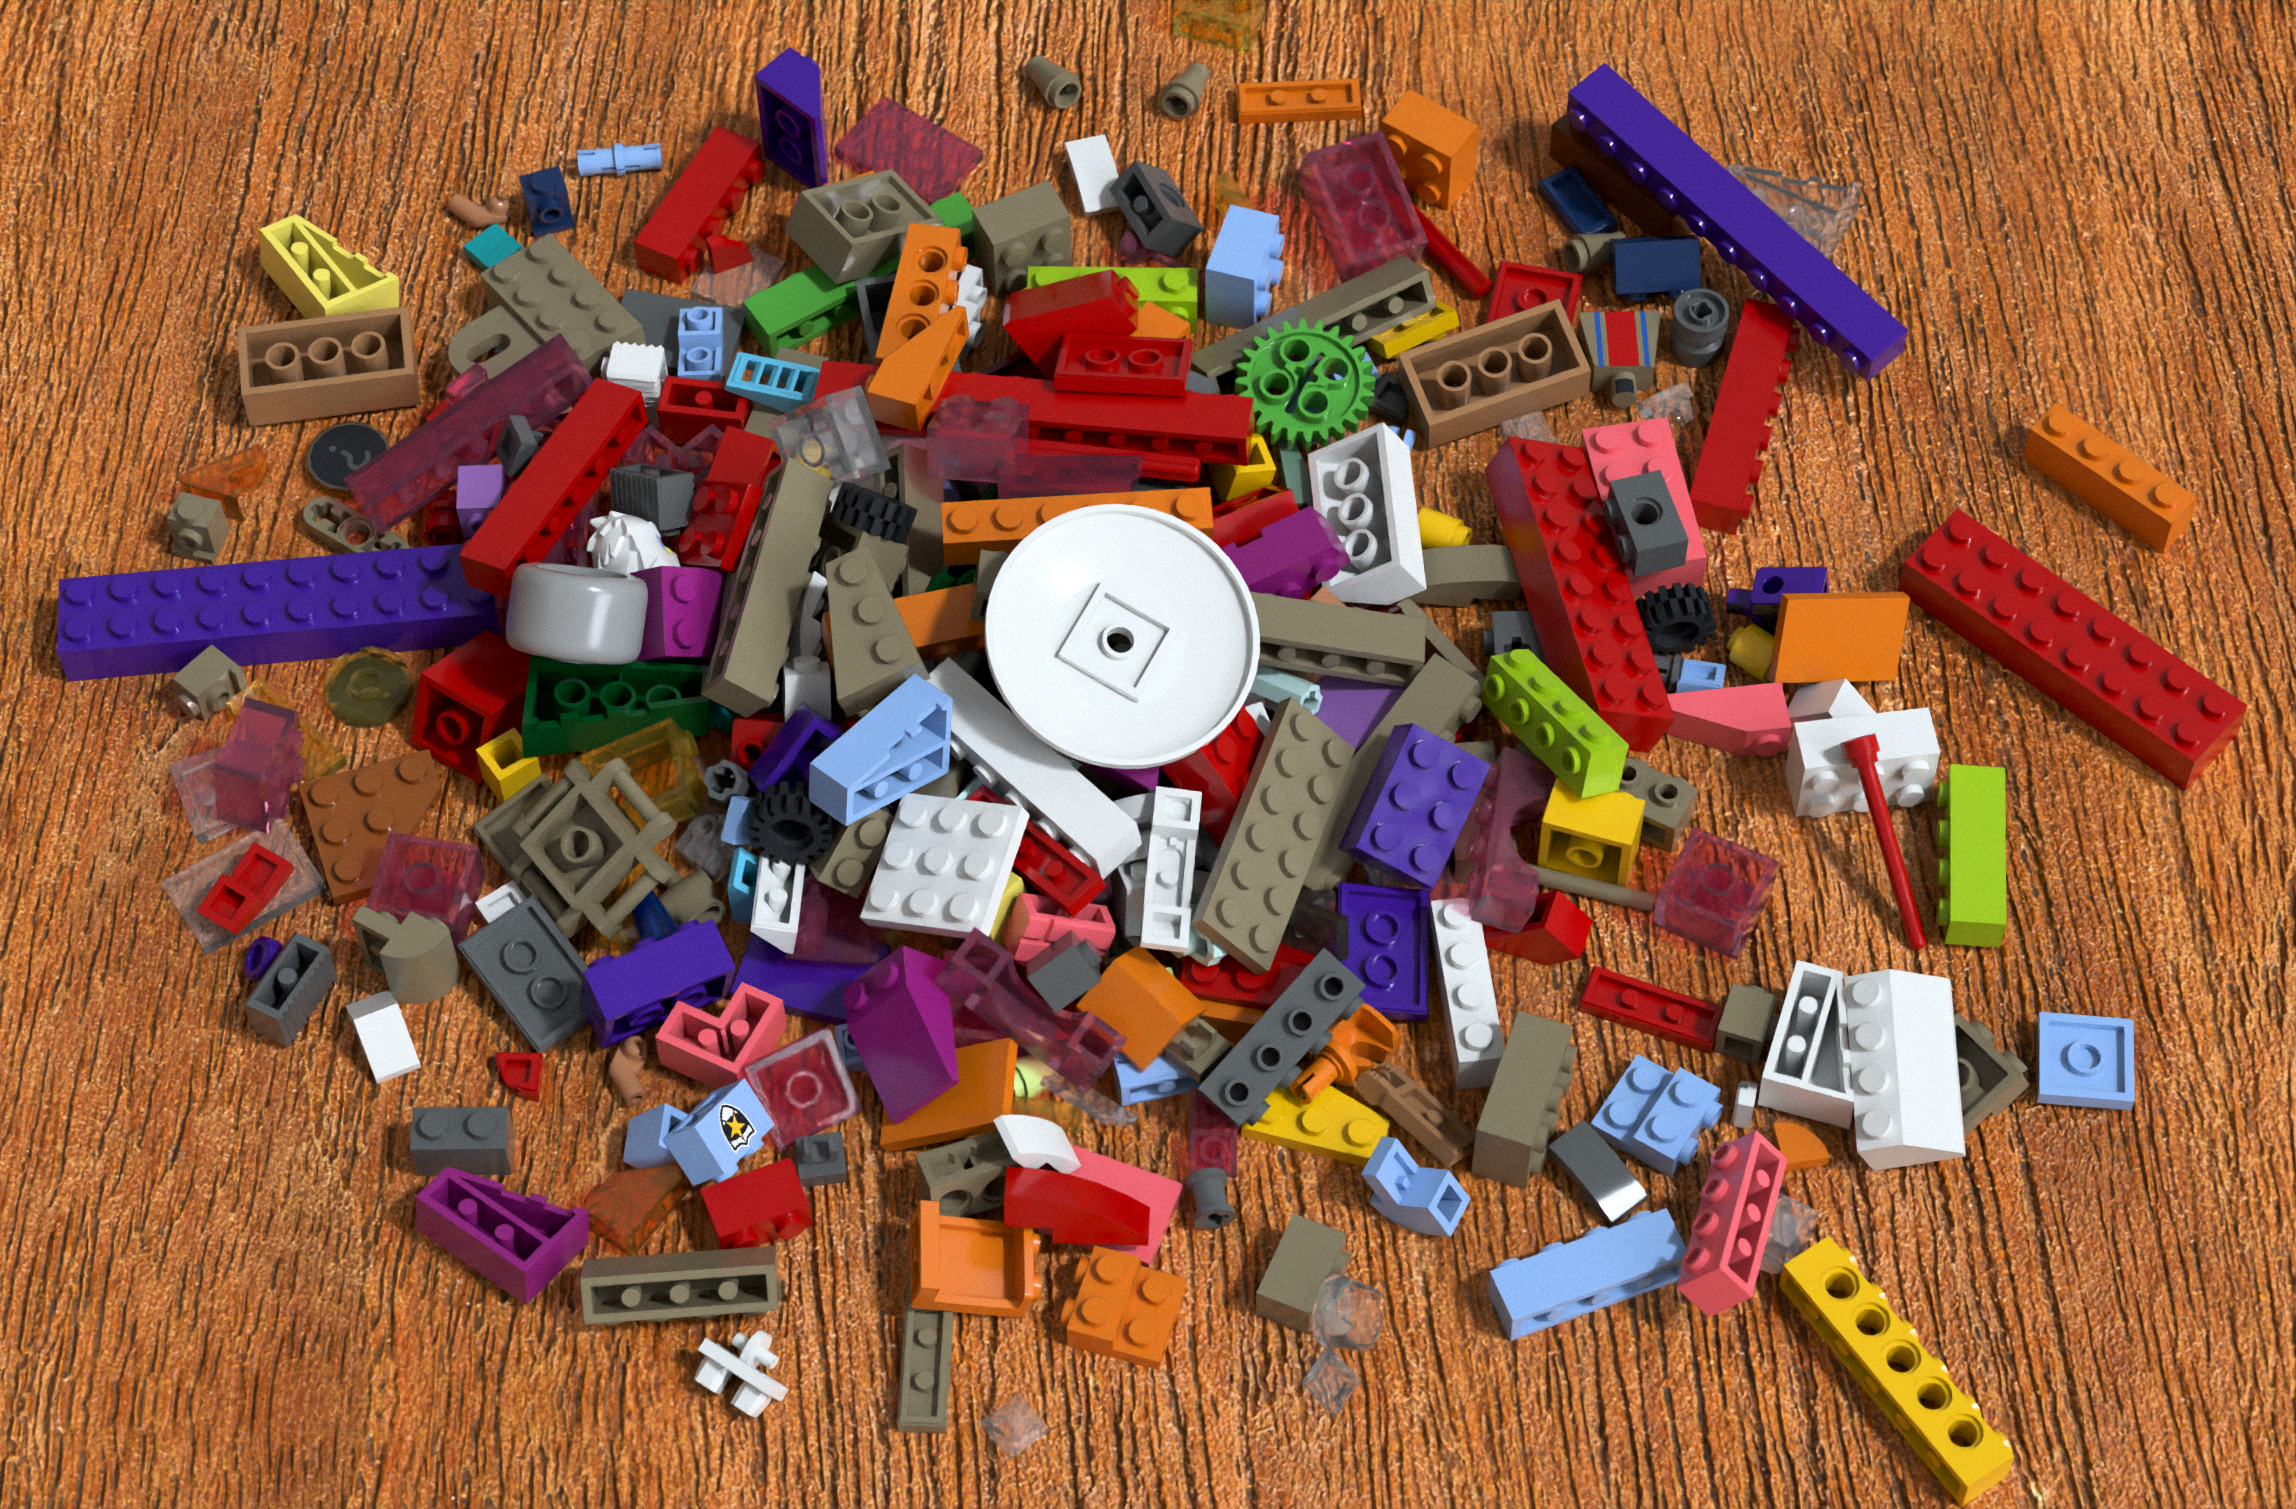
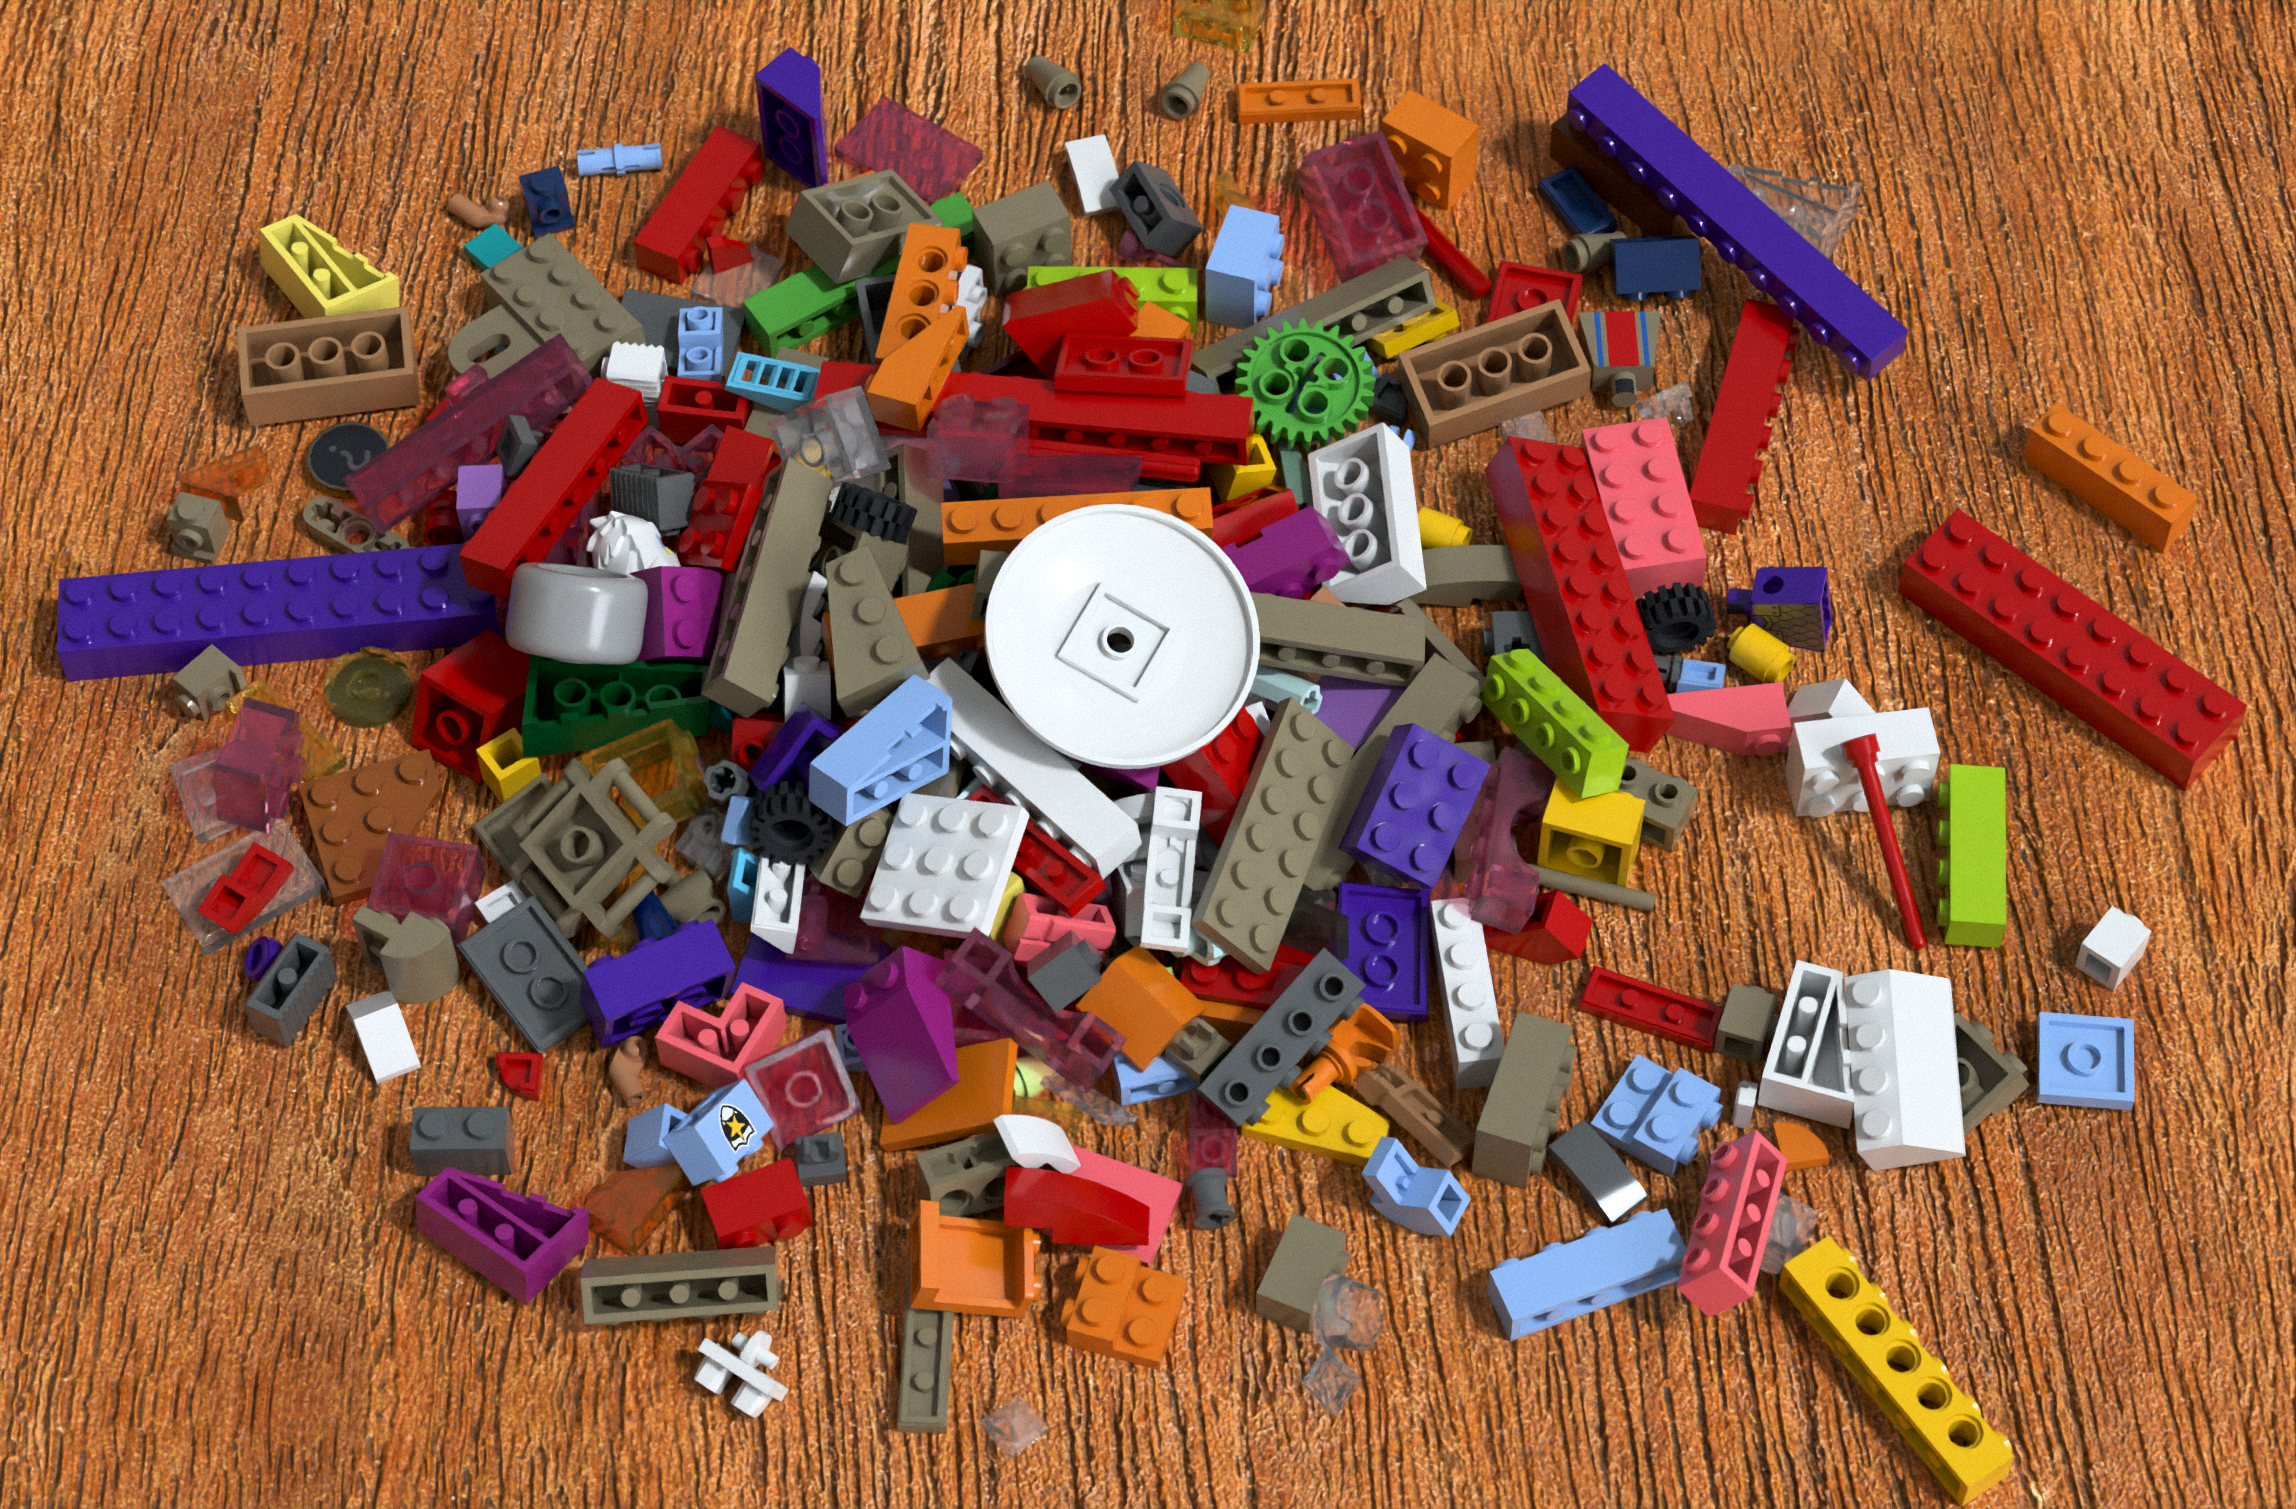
dark grey brick [1602,470,1689,577] -> none
clear pink brick [1653,826,1779,960] -> none
dark grey wheel [1669,288,1729,368] -> none
orange tile [1768,592,1910,683] -> none
none -> white brick [2075,906,2151,991]

